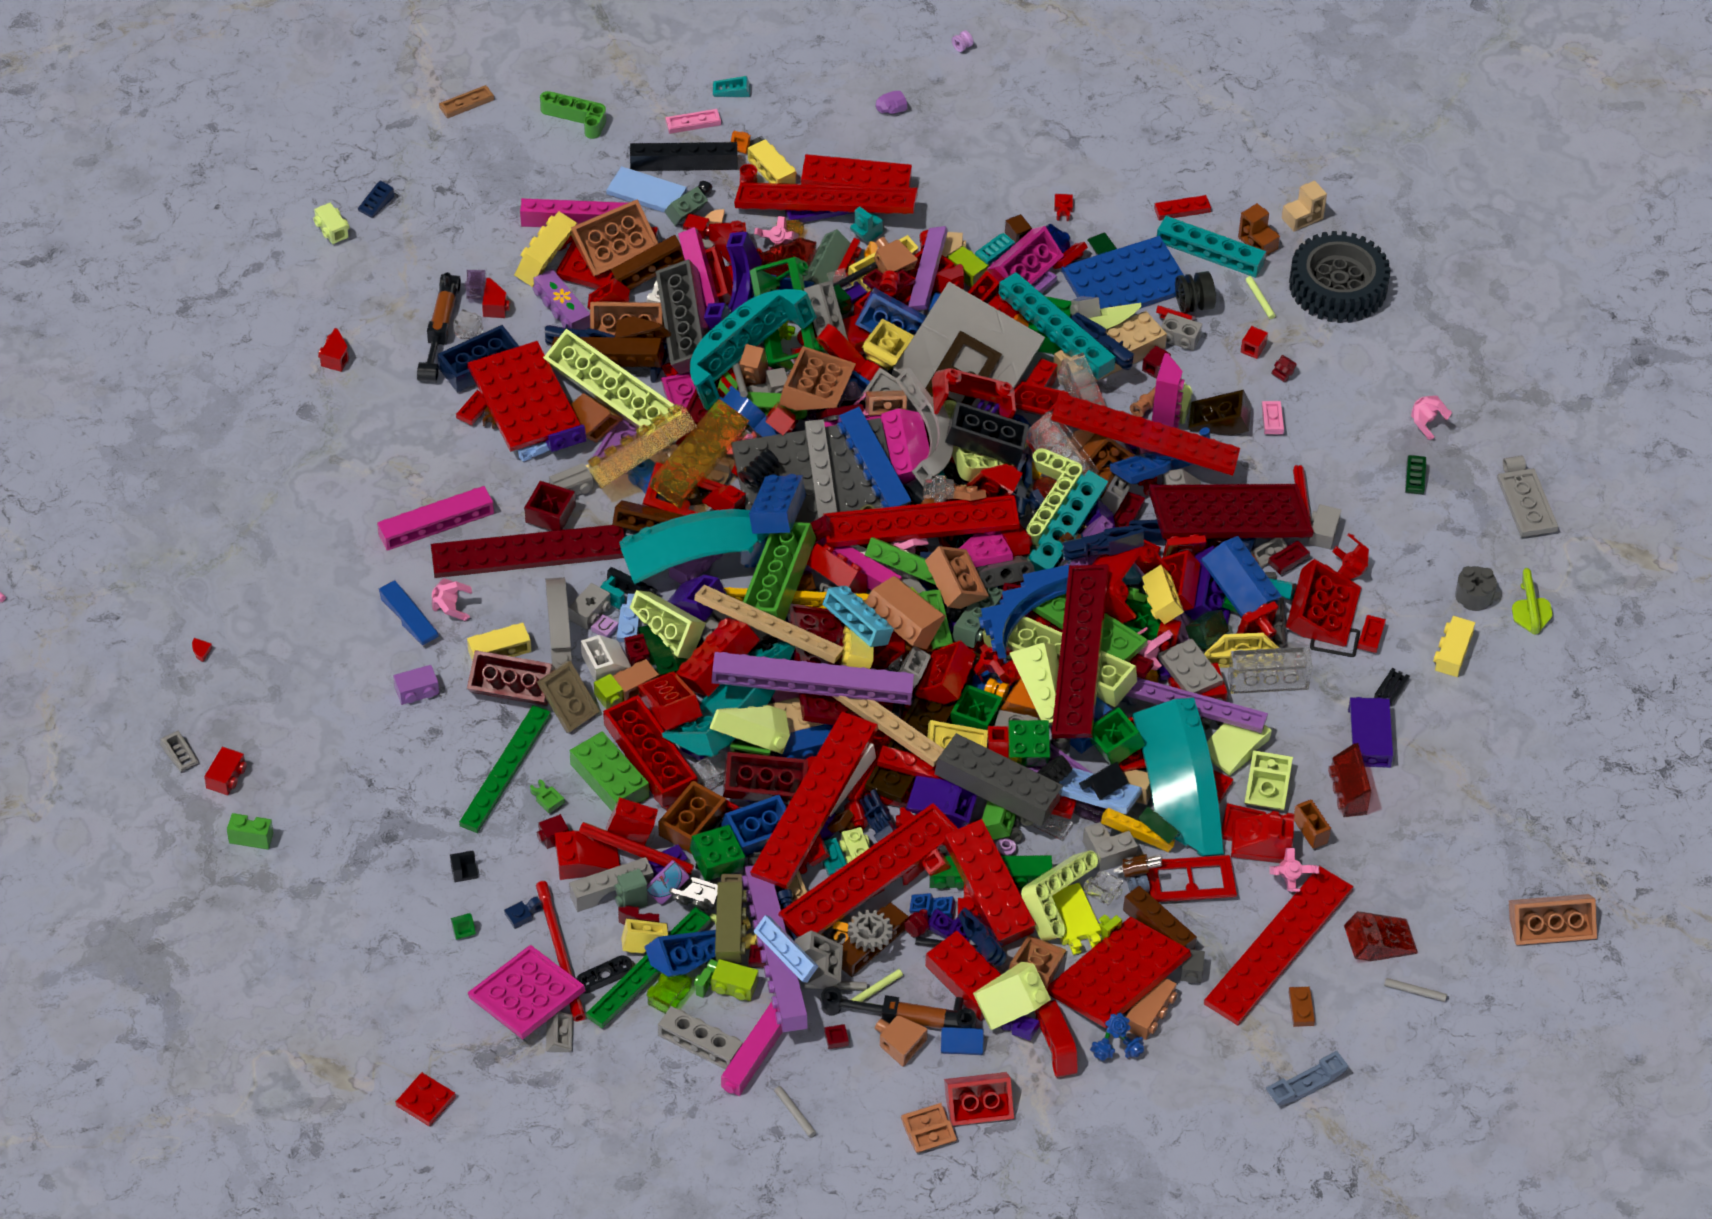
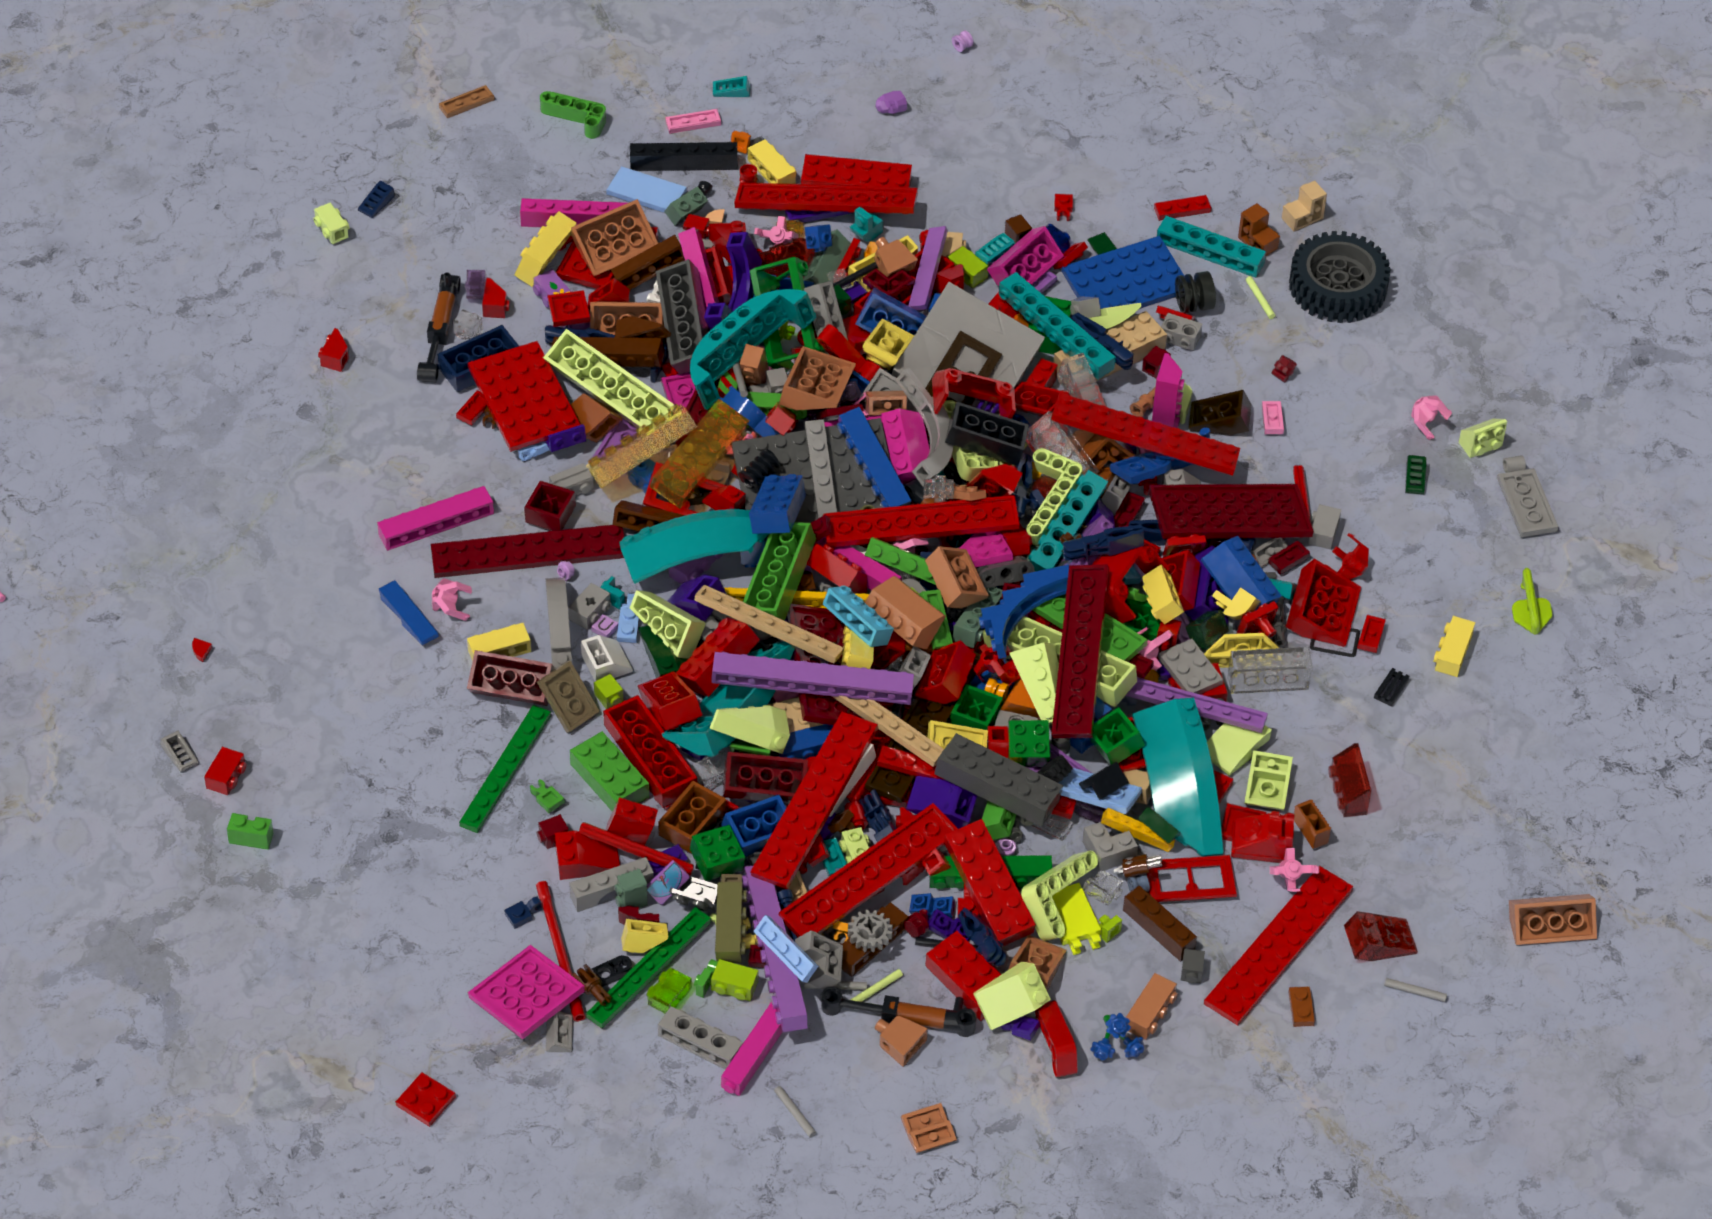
medium lavender brick [393,665,439,705] -> none
black panel [450,850,478,883] -> none
green tile [451,913,476,940] -> none
black hinge [607,567,658,596] -> none
nougat brick [613,659,659,701] -> none
dark red brick [624,634,650,666] -> none
blue wedge [644,930,716,977] -> none
dark red plate [824,1024,849,1049] -> none
red wheel [879,270,900,296] -> none
blue slope [941,1027,984,1055] -> none
red slope [944,1072,1014,1126] -> none
red brick [968,268,1005,304] -> none
red plate [1047,916,1191,1028] -> none
red brick [1240,326,1268,359] -> none
sand blue slope [1266,1051,1349,1105] -> none
dark purple panel [1348,697,1393,768] -> none
dark grey brick [1455,566,1497,611] -> none
none -> red plate [547,290,590,327]
none -> lavender plate [557,561,574,580]
none -> reddish brown arm [571,964,612,1006]
none -> blue brick [805,224,832,252]
none -> light yellow brick [1212,588,1261,620]
none -> yellowish green slope [1459,418,1507,458]

